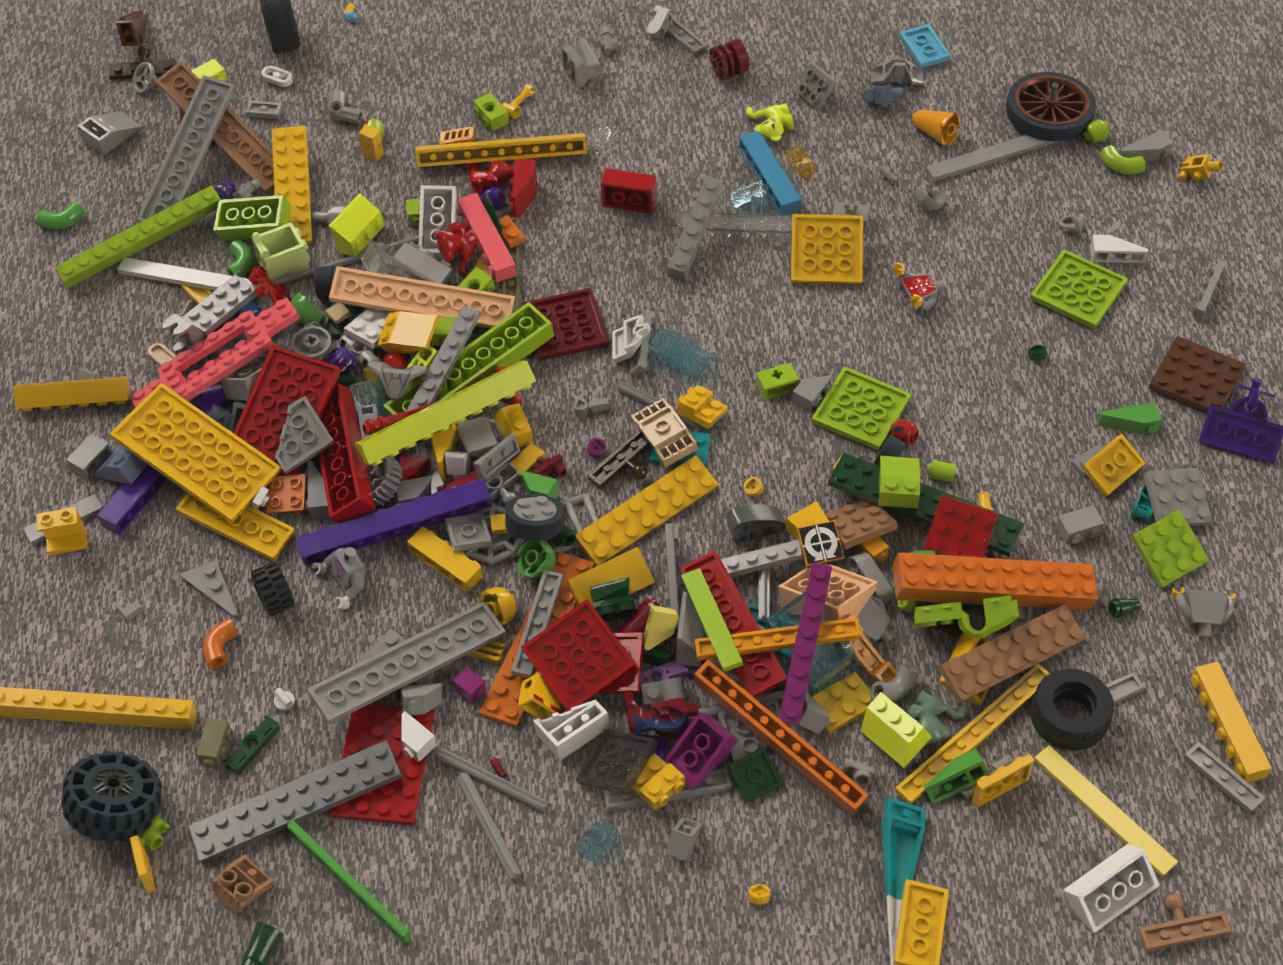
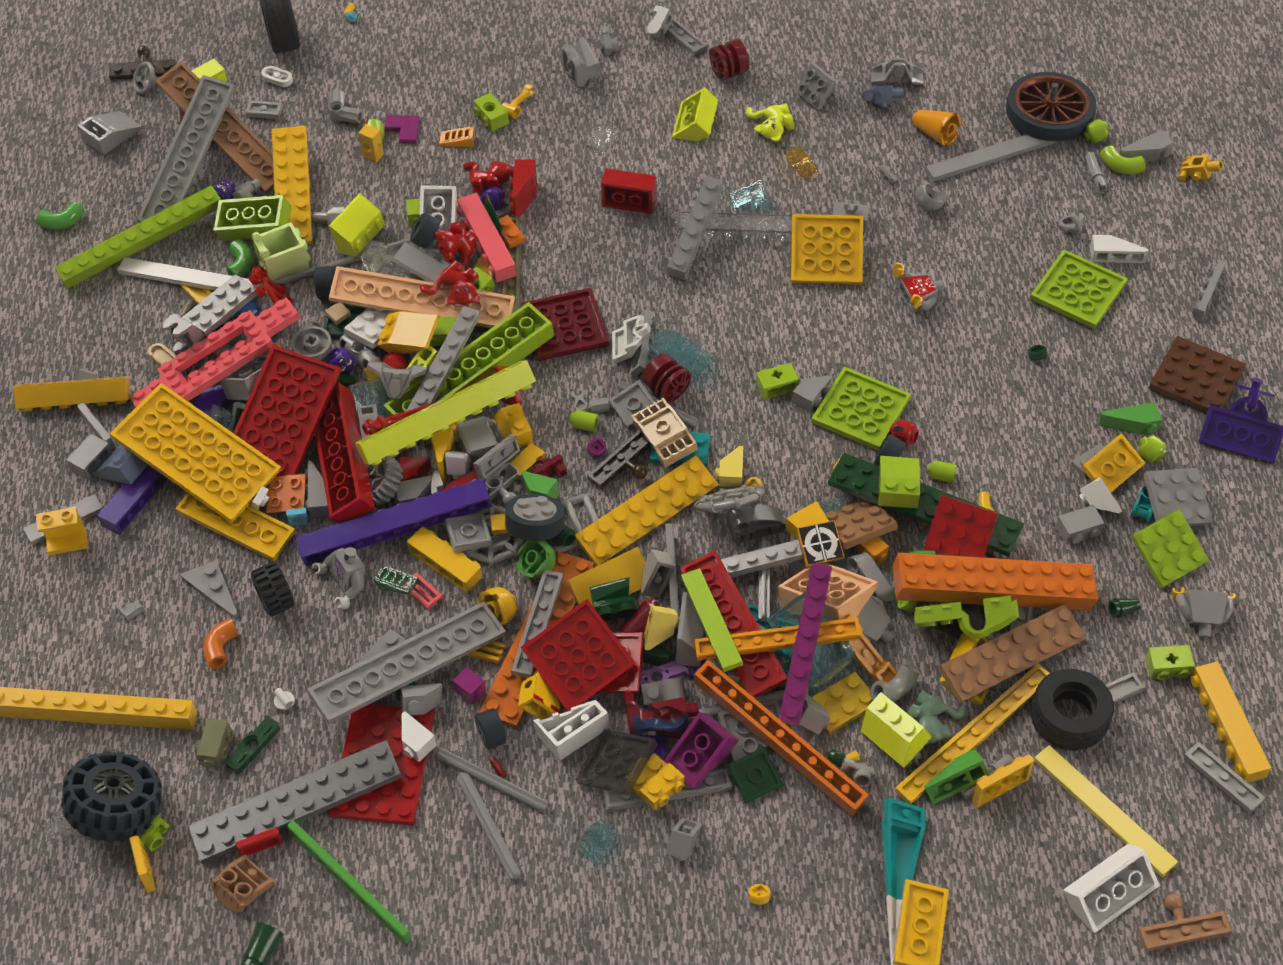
reddish brown slope [115,11,148,46] -> none
light grey plate [275,396,335,474] -> none
bright green cylinder [290,292,325,326] -> none
yellow brick [415,133,587,167] -> none
yellow plate [677,385,728,429] -> none
dark azure brick [739,130,802,217] -> none
medium azure plate [899,24,951,68] -> none
none -> light grey tile [77,403,115,450]
none -> red tile [236,827,282,856]
none -> medium azure tile [286,508,309,527]
none -> clear green slope [374,566,419,595]
none -> magenta tile [384,115,420,144]
none -> coral tile [402,573,444,611]
none -> black wheel [410,213,440,248]
none -> red animal [420,260,480,305]
none -> black wheel [474,708,507,750]
none -> lime brick [569,410,599,433]
none -> light grey tile [608,380,656,430]
none -> light grey slope [641,549,675,598]
none -> dark red wheel [642,353,692,403]
none -> neon yellow slope [672,87,718,142]
none -> light grey plate [694,485,765,513]
none -> light yellow slope [715,446,743,488]
none -> clear light blue tile [819,498,842,513]
none -> dark green arm [828,750,860,767]
none -> white slope [1079,477,1122,513]
none -> light grey axle [1085,152,1108,193]
none -> lime head [1138,435,1167,463]
none -> lime brick [1145,645,1195,680]

